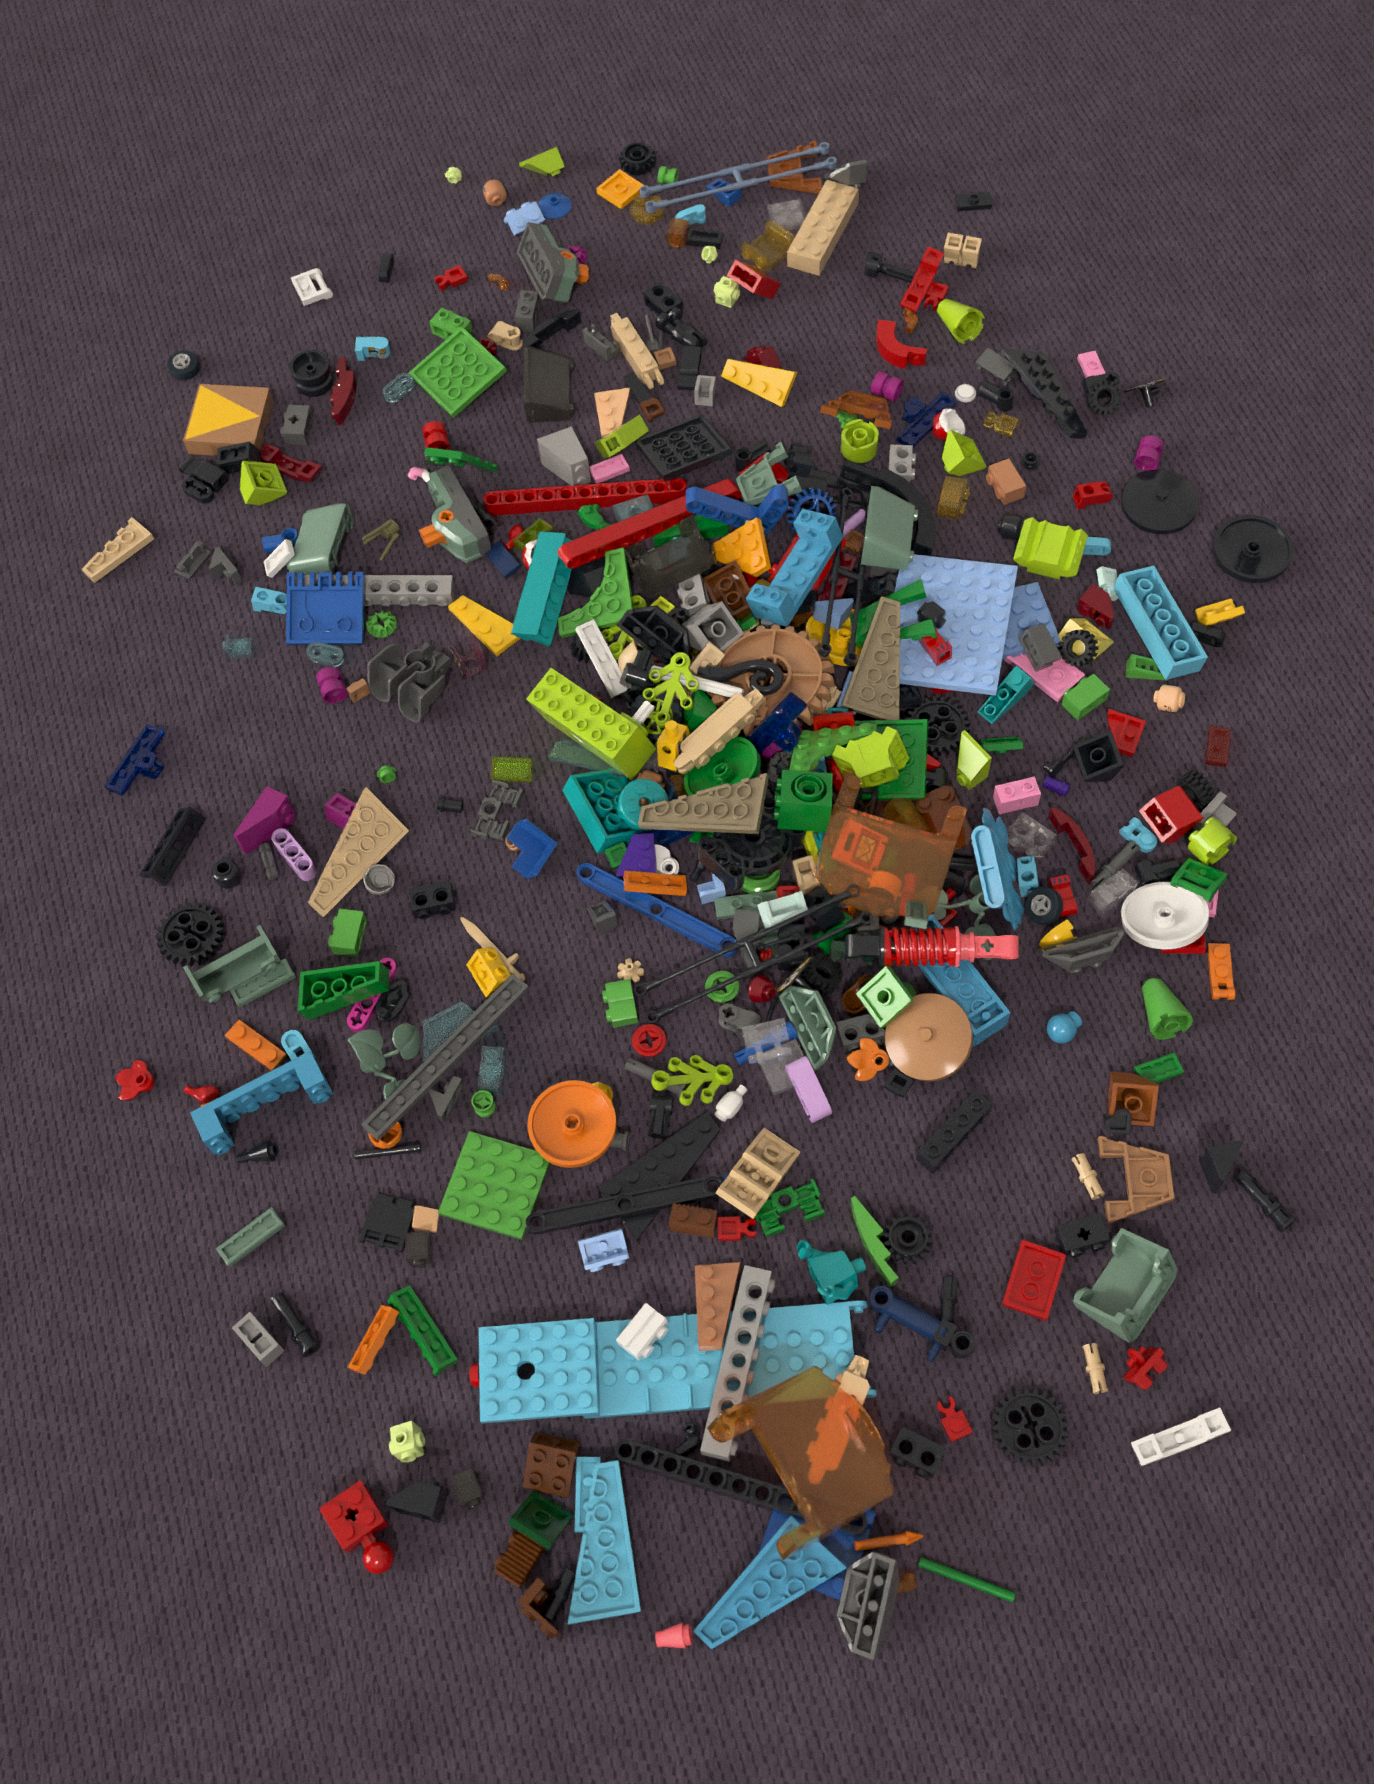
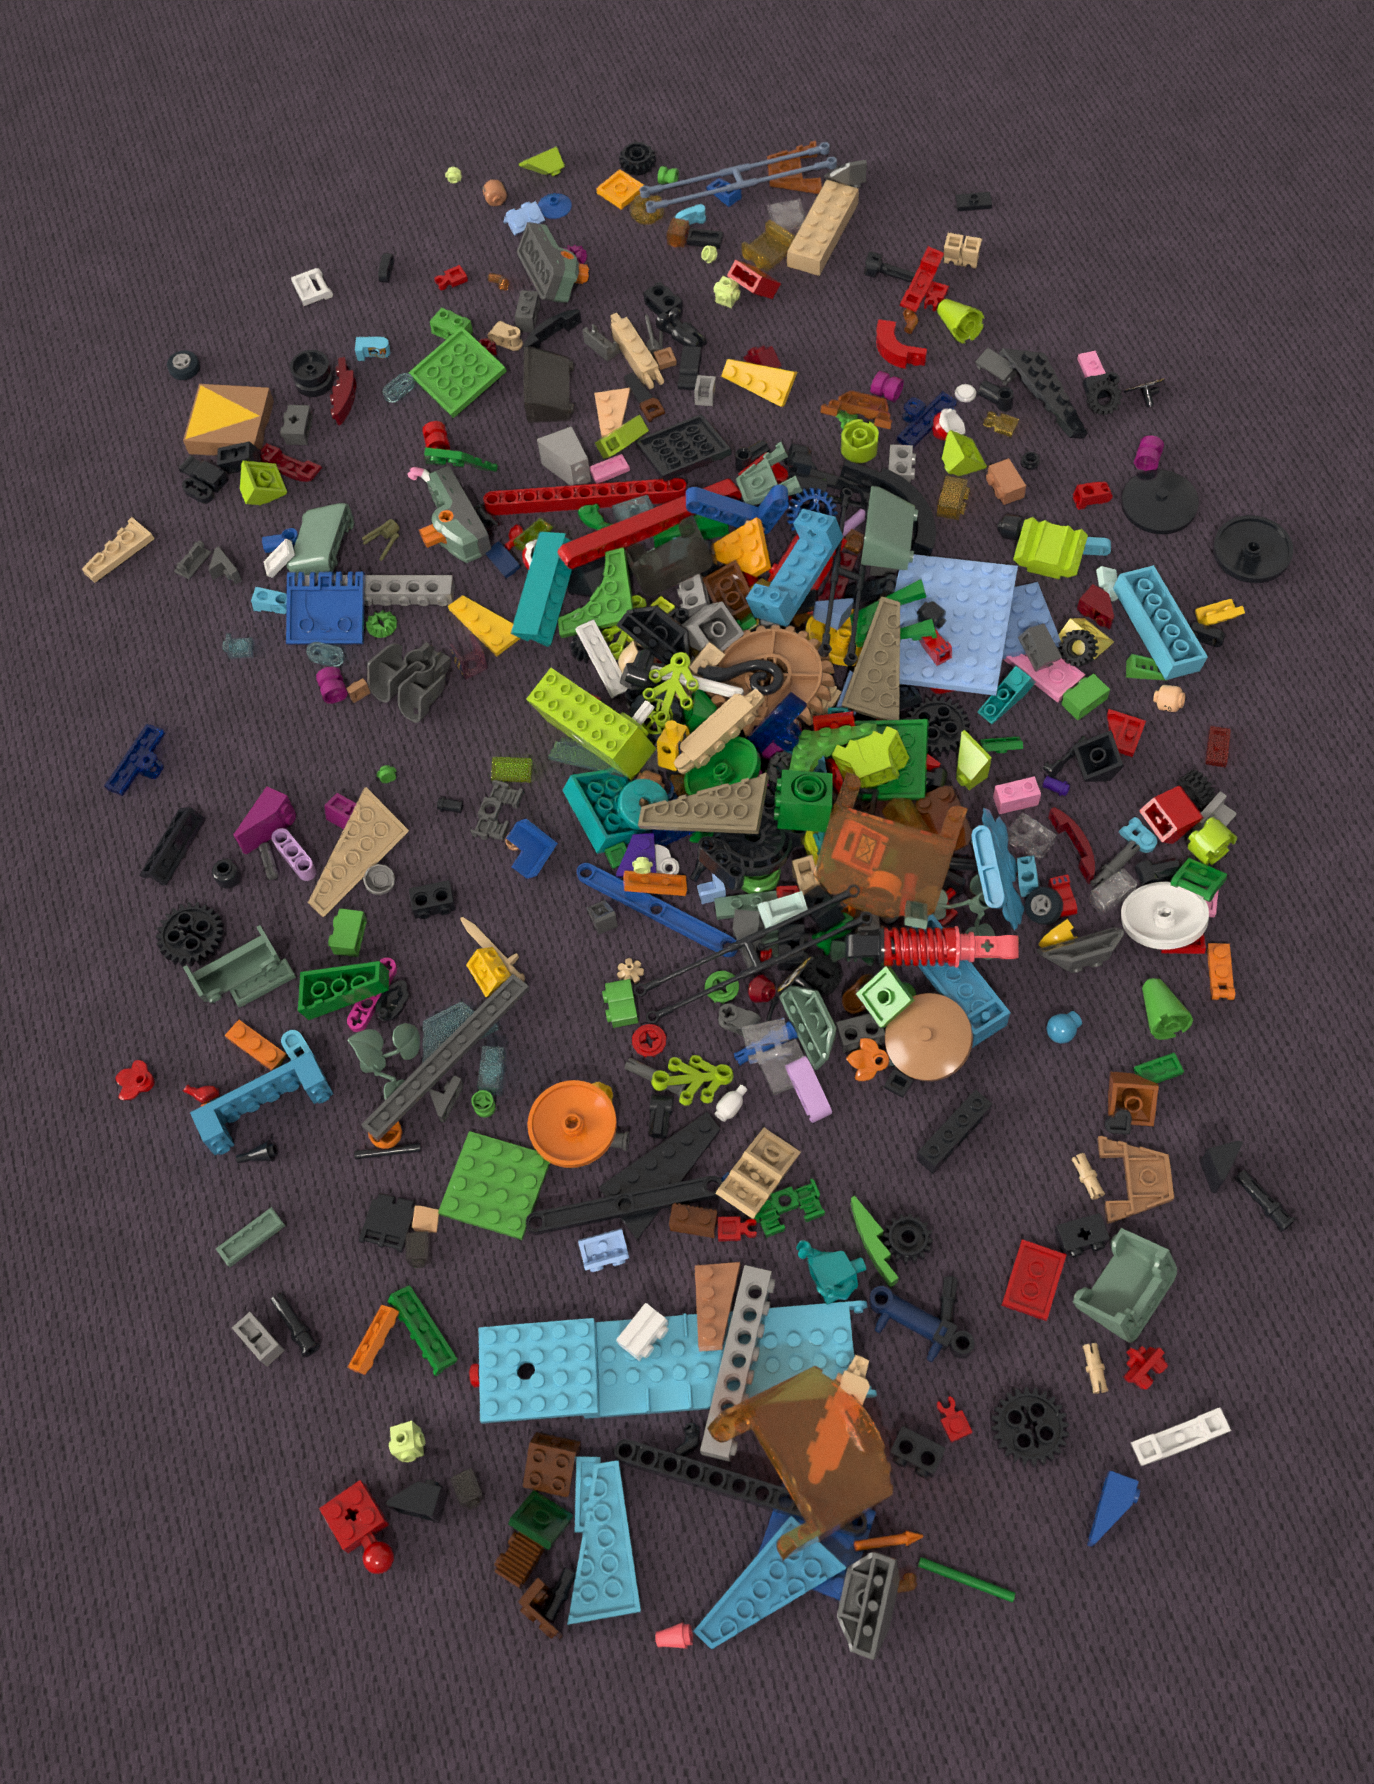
none -> yellowish green plate [632,857,653,874]
none -> blue slope [1087,1471,1140,1547]

